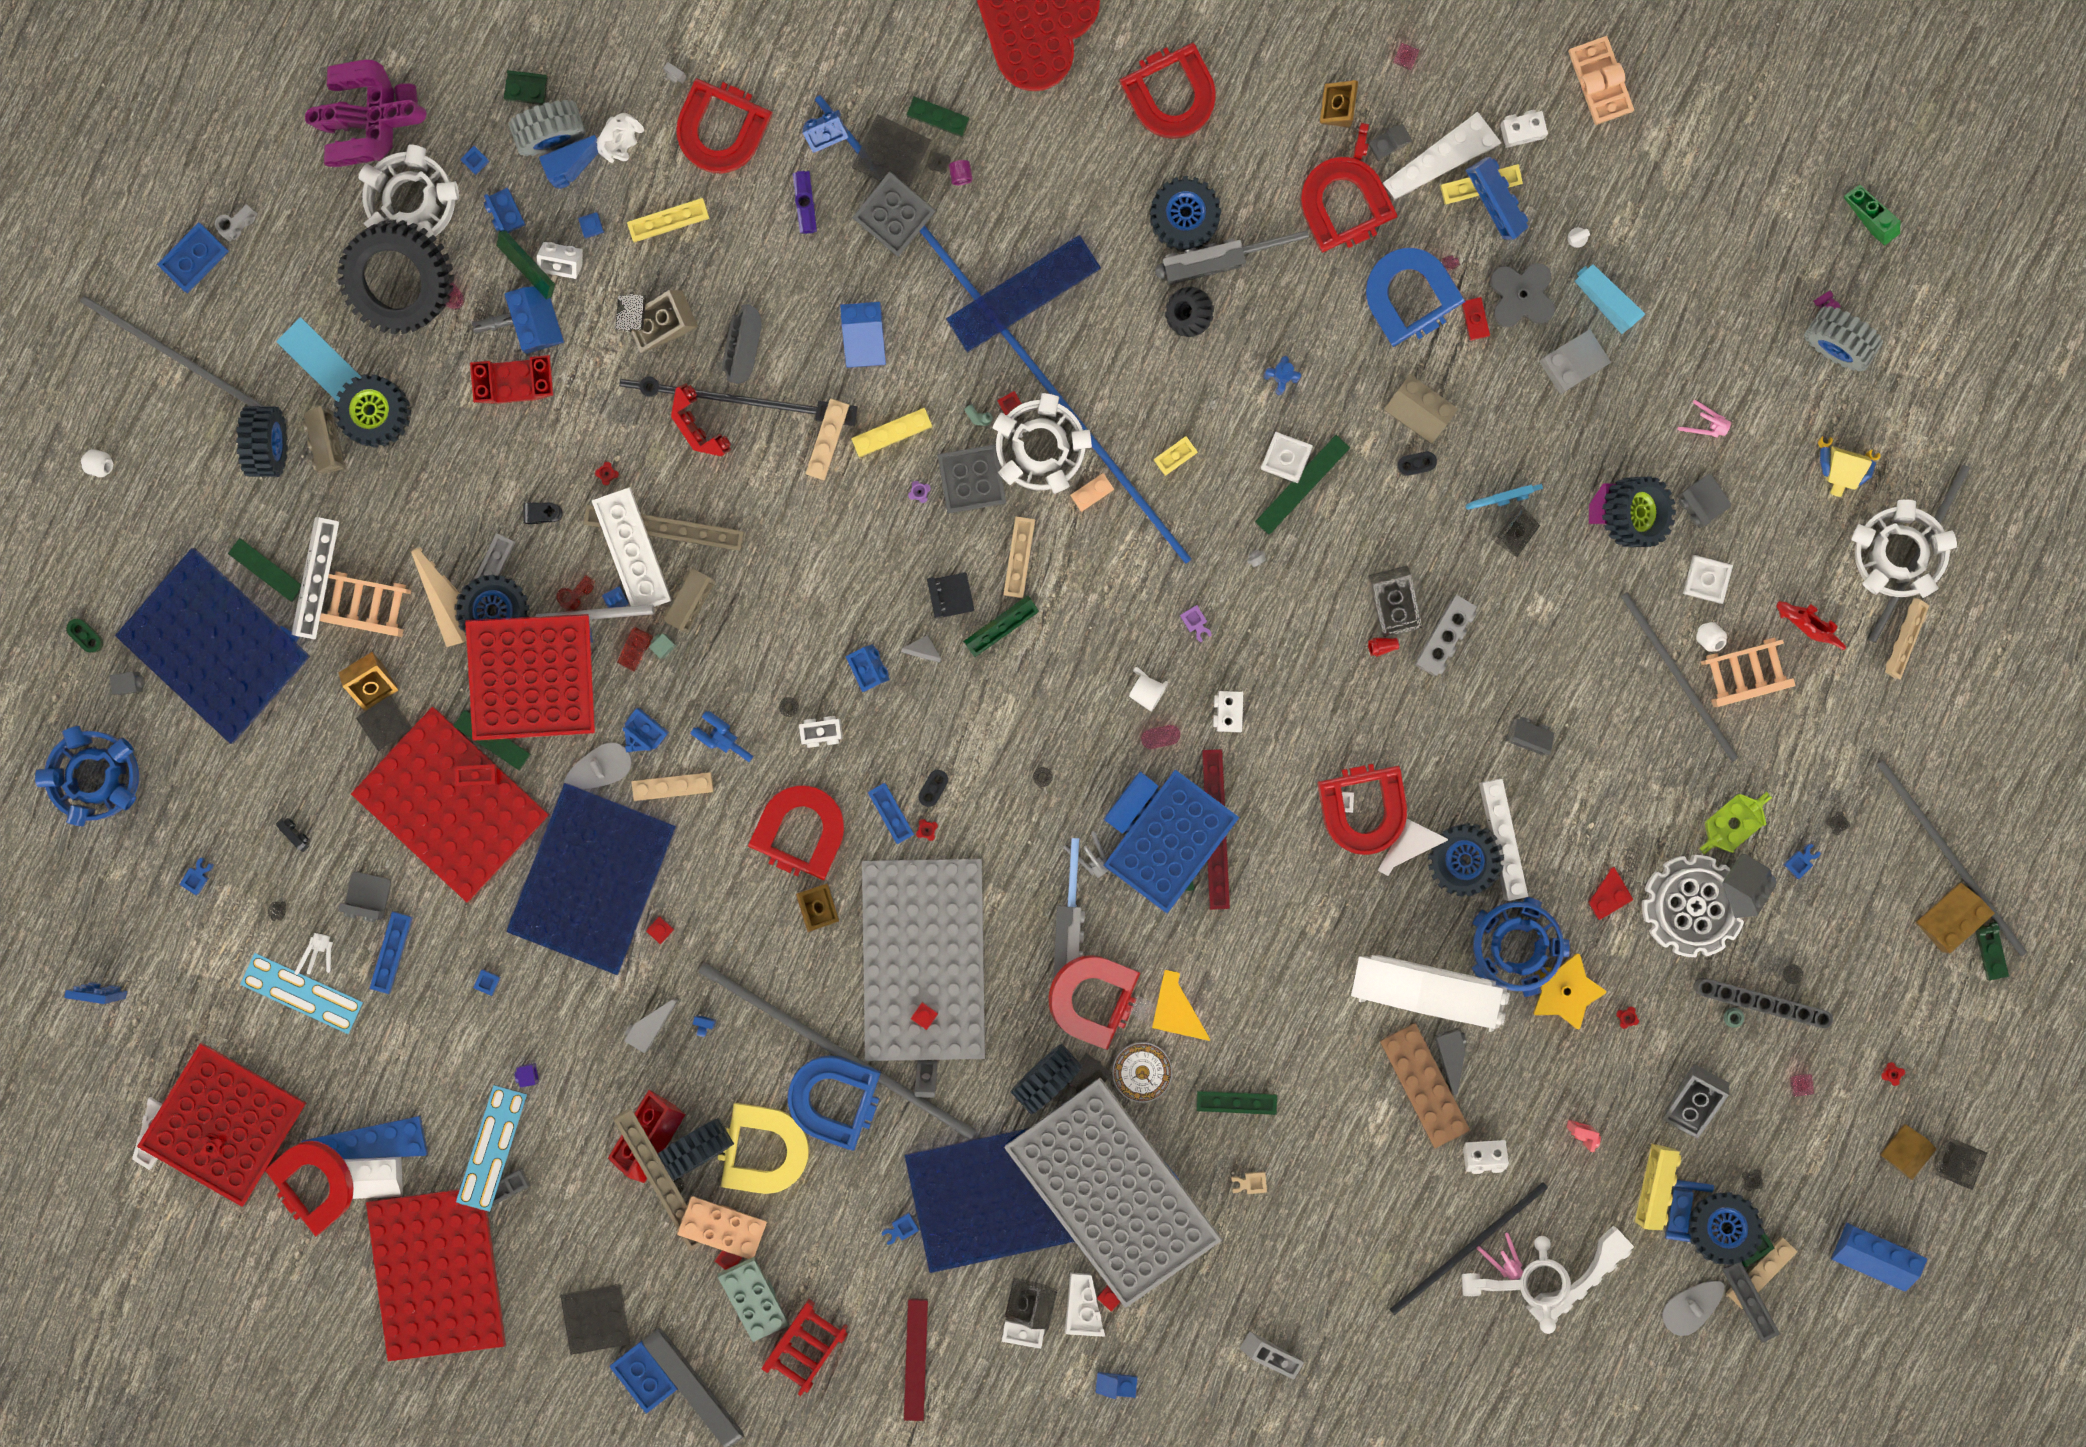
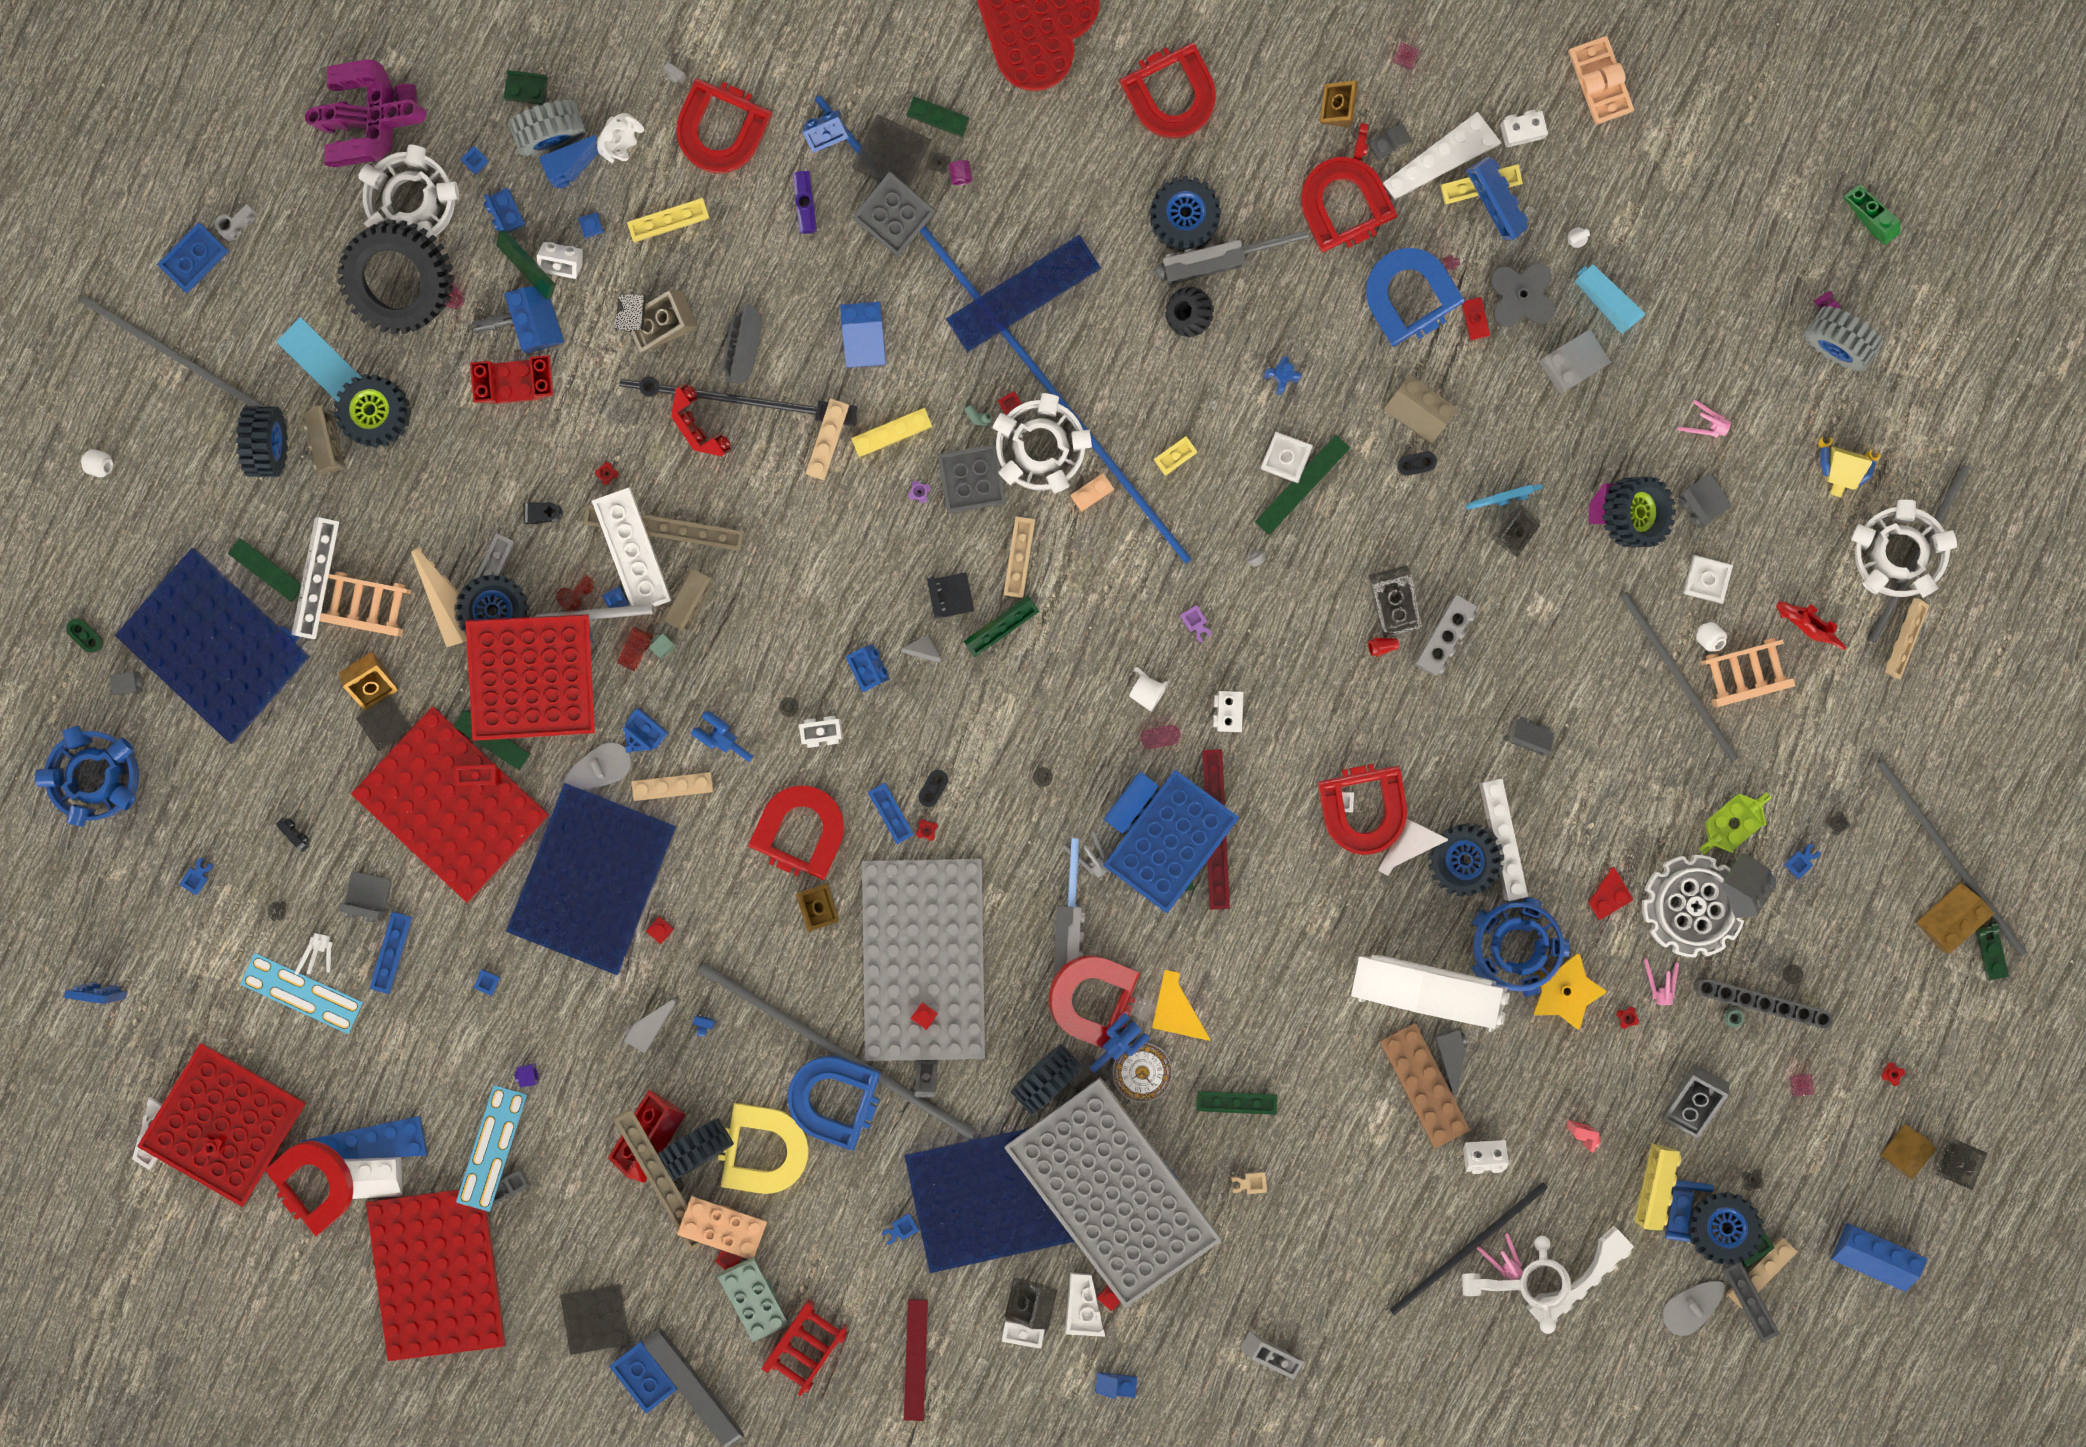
none -> blue plant [1089,1013,1150,1073]
none -> bright pink plant [1644,958,1679,1005]

